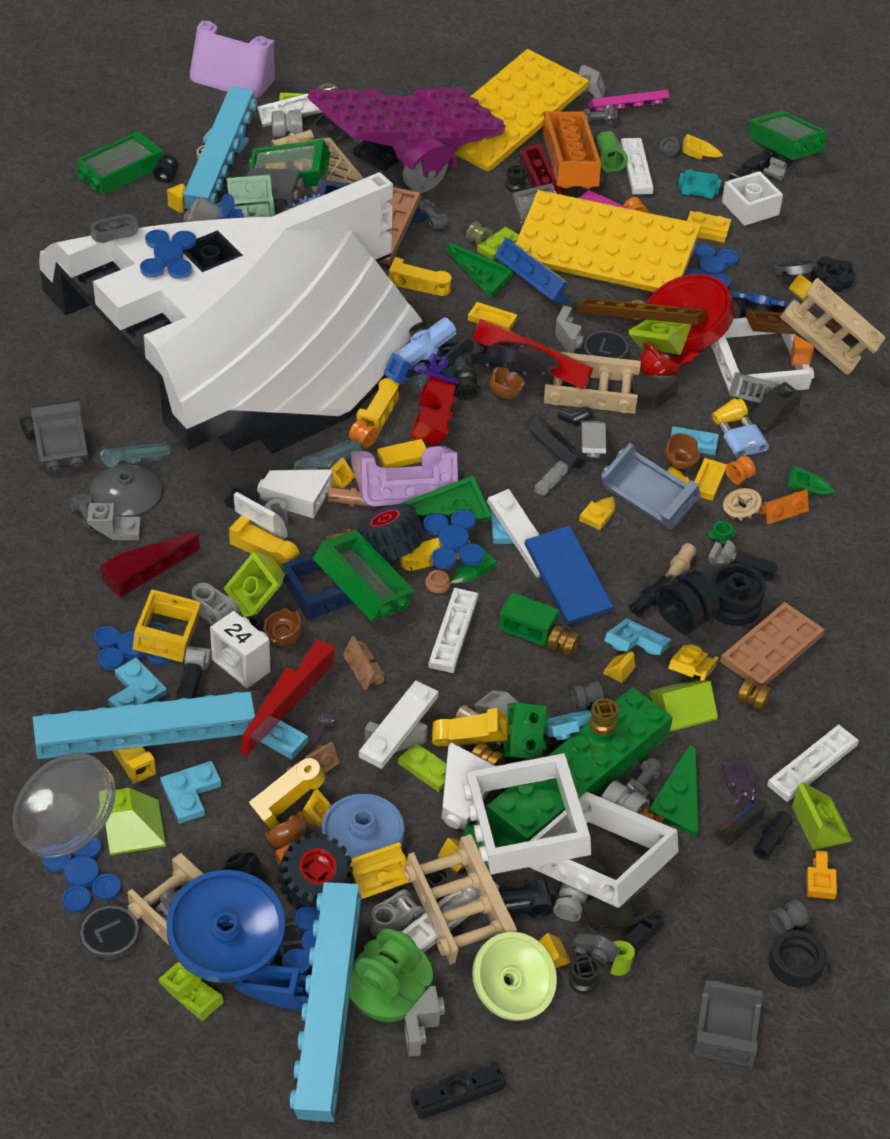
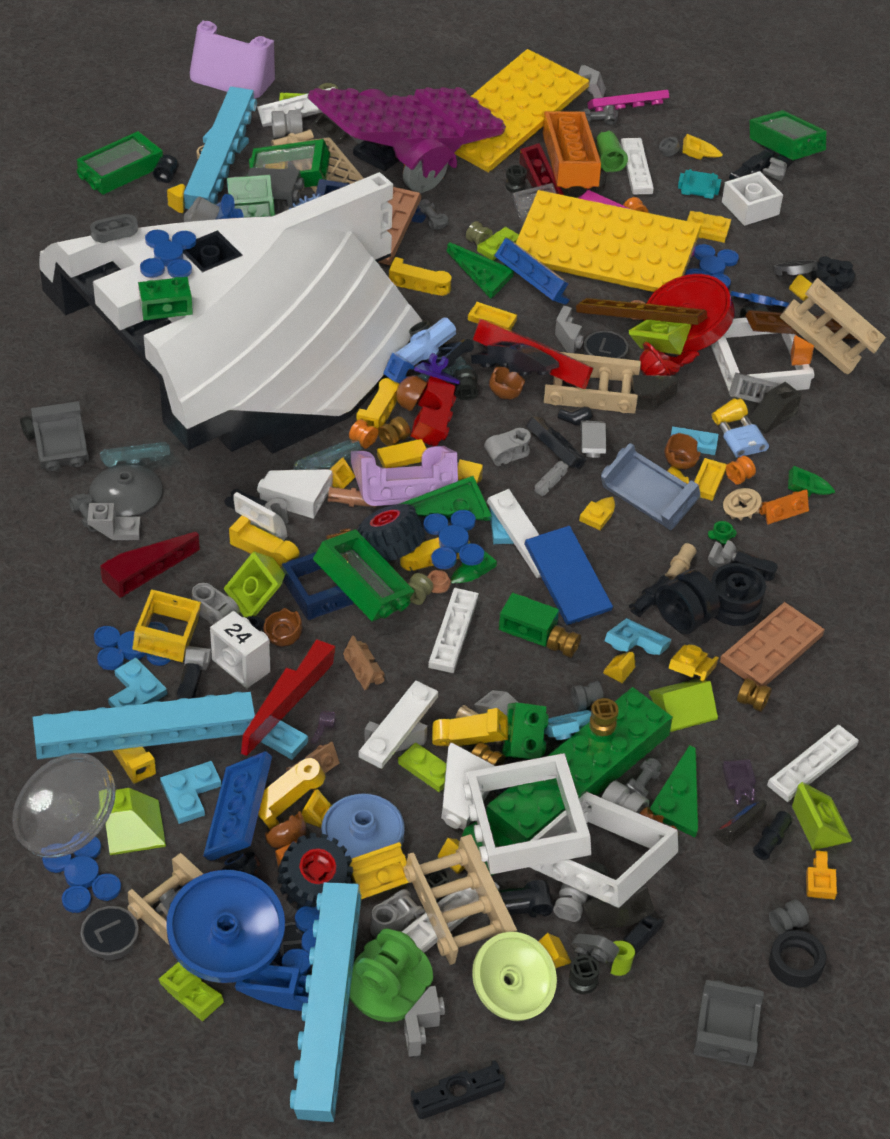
none -> green brick [138,277,193,320]
none -> blue tile [203,751,272,861]
none -> pearl gold wheel [378,416,411,446]
none -> dark orange hair [396,375,427,411]
none -> olive wheel [408,573,434,605]
none -> yellow slope [457,459,483,483]
none -> light grey piece [484,428,531,466]

